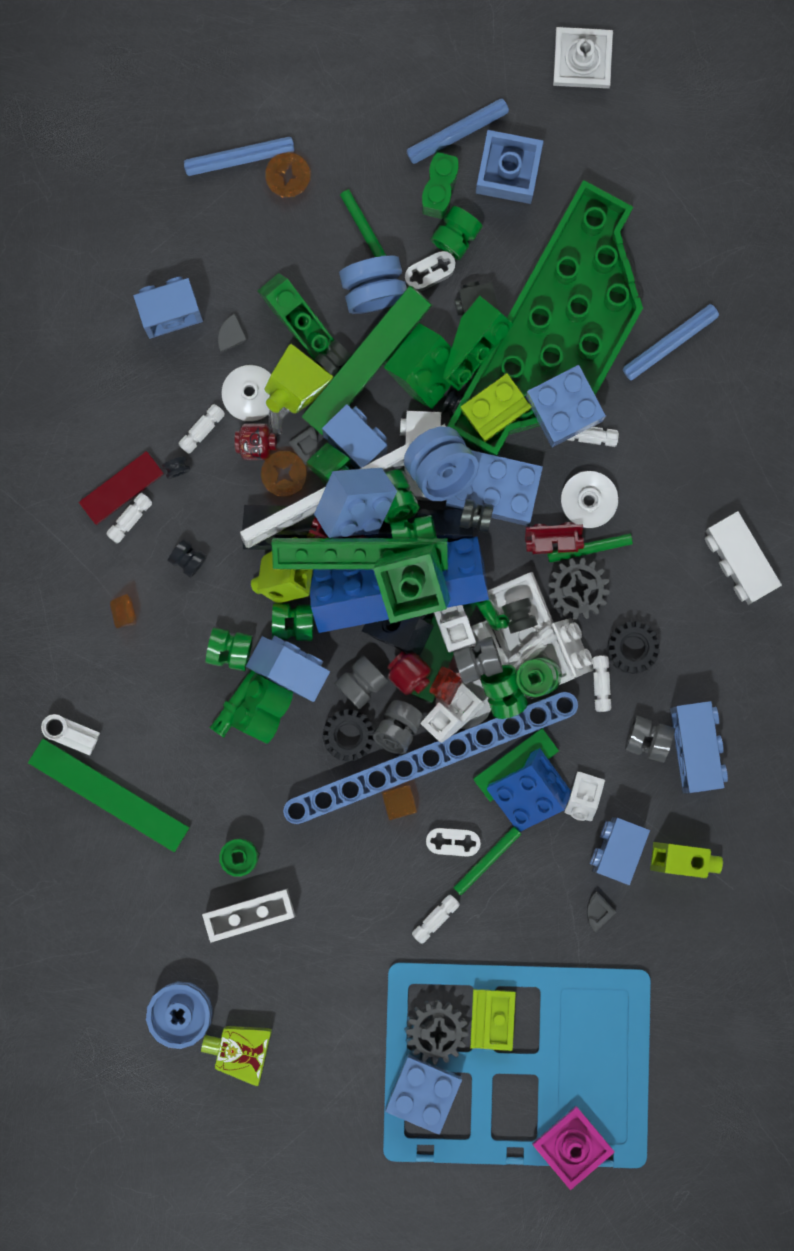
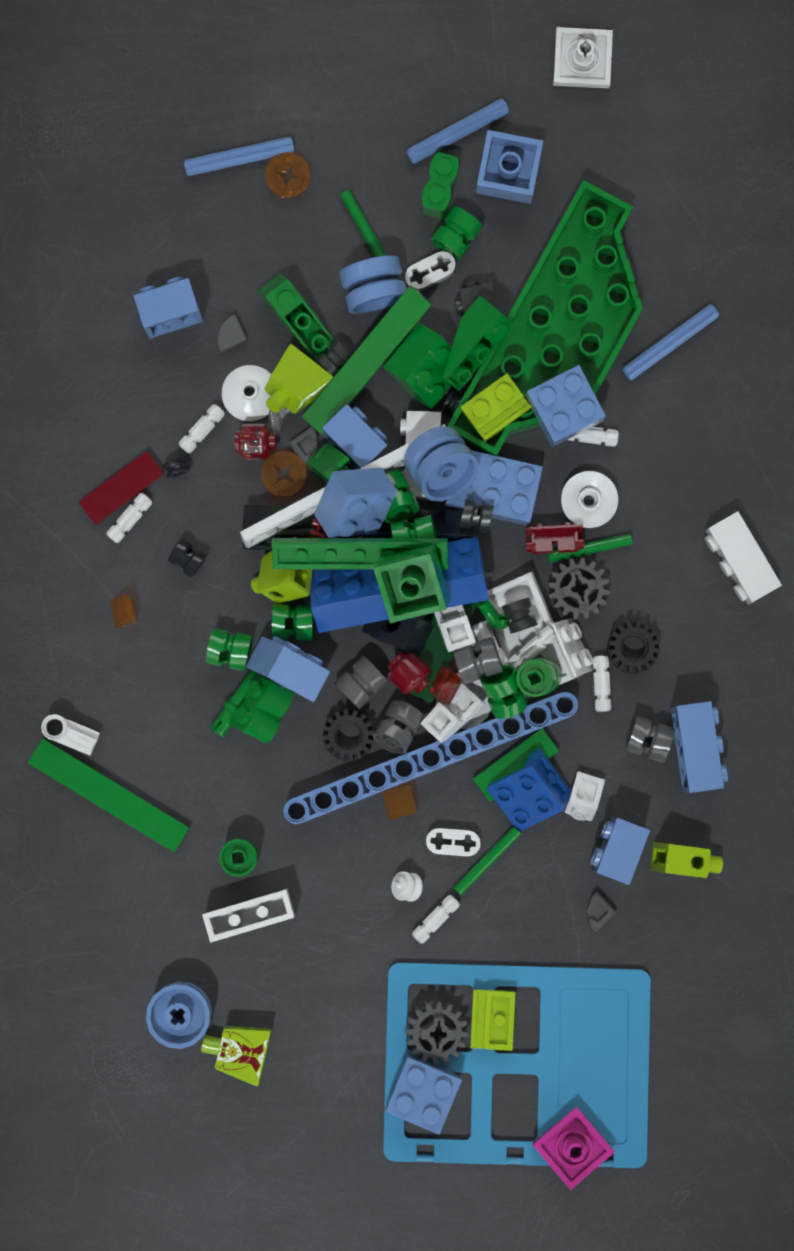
none -> white wheel [391,871,423,902]

